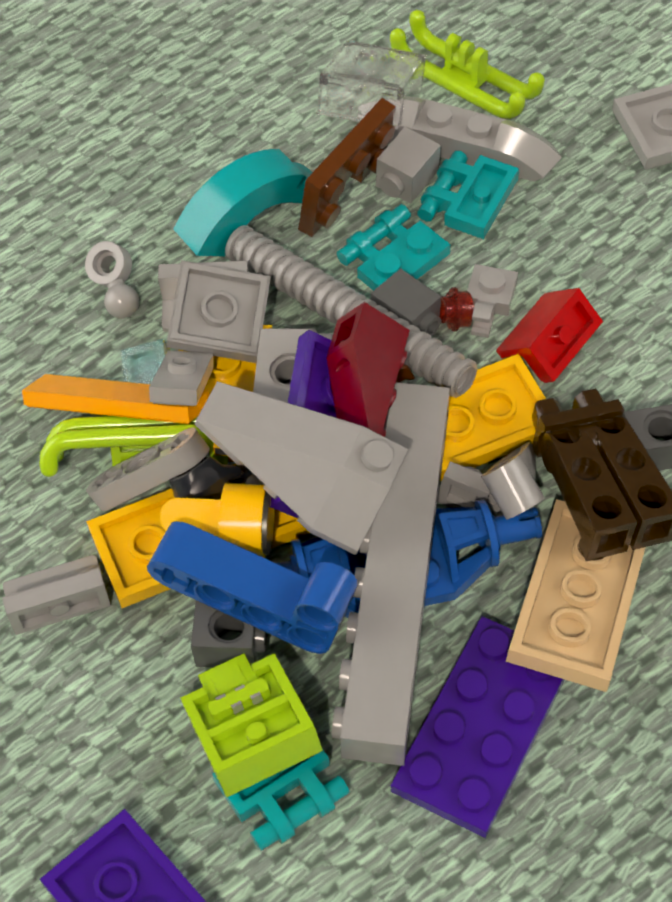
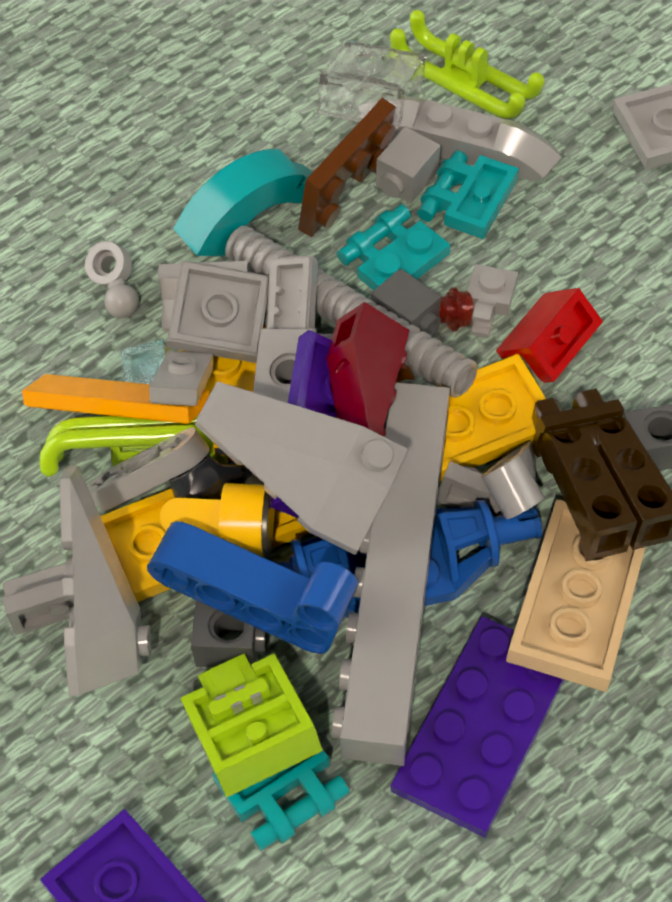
none -> light grey wedge [60,465,151,696]
none -> light grey plate [266,255,318,329]

